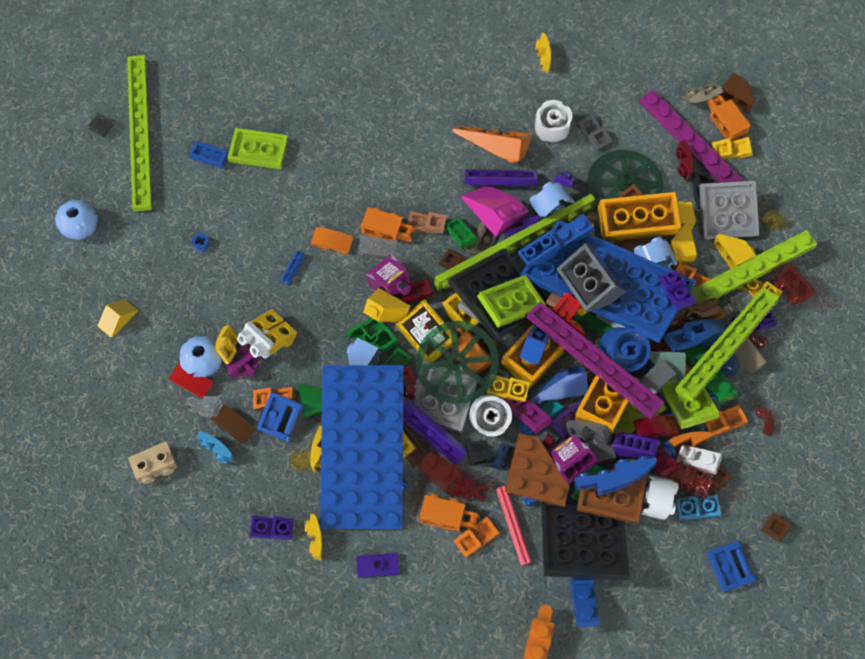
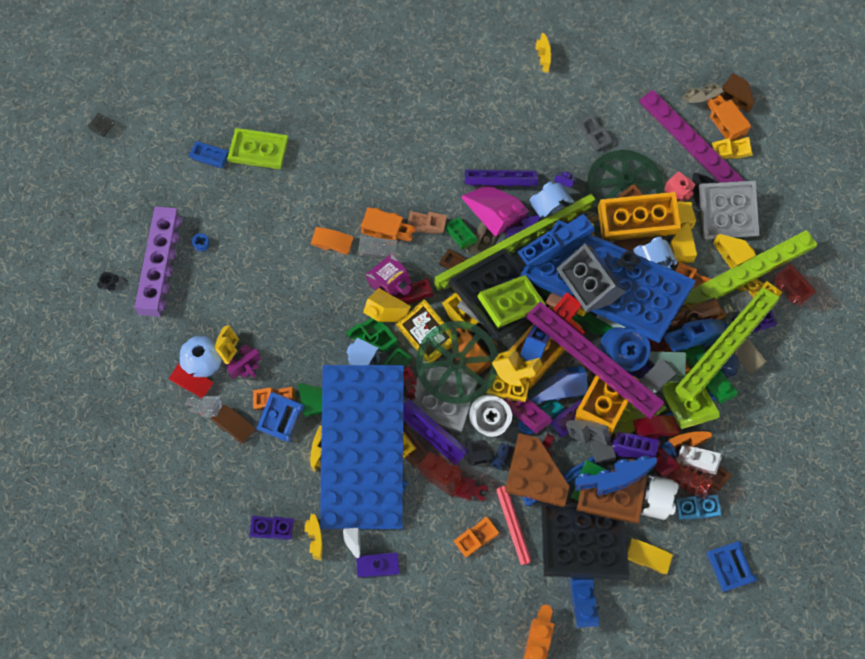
light blue piece [55,199,98,240] -> none
yellow slope [98,299,139,338] -> none
lime plate [127,55,152,212] -> none
tan brick [128,441,178,484] -> none
dark azure slope [196,430,235,464] -> none
hips [237,309,297,359] -> none
blue axle [281,251,305,285] -> none
clear yellow plate [289,451,310,471] -> none
orange brick [419,494,480,532] -> none
orange wedge [453,126,532,163] -> none
white brick [535,100,572,142] -> none
magenta torso [551,435,599,484] -> none
dark purple slope [659,270,695,310] -> none
dark red slope [676,140,693,182] -> none
orange slope [704,404,748,437] -> none
clear red arm [748,331,768,349] -> none
clear red arm [756,407,775,436] -> none
reddish brown plate [761,513,791,542] -> none
clear yellow plate [763,210,782,229] -> none
none -> black plate [97,272,119,292]
none -> medium lavender brick [134,207,182,317]
none -> white slope [343,528,360,558]
none -> yellow brick [492,349,543,386]
none -> black plate [617,251,640,271]
none -> yellow slope [627,538,673,574]
none -> coral brick [663,171,695,202]

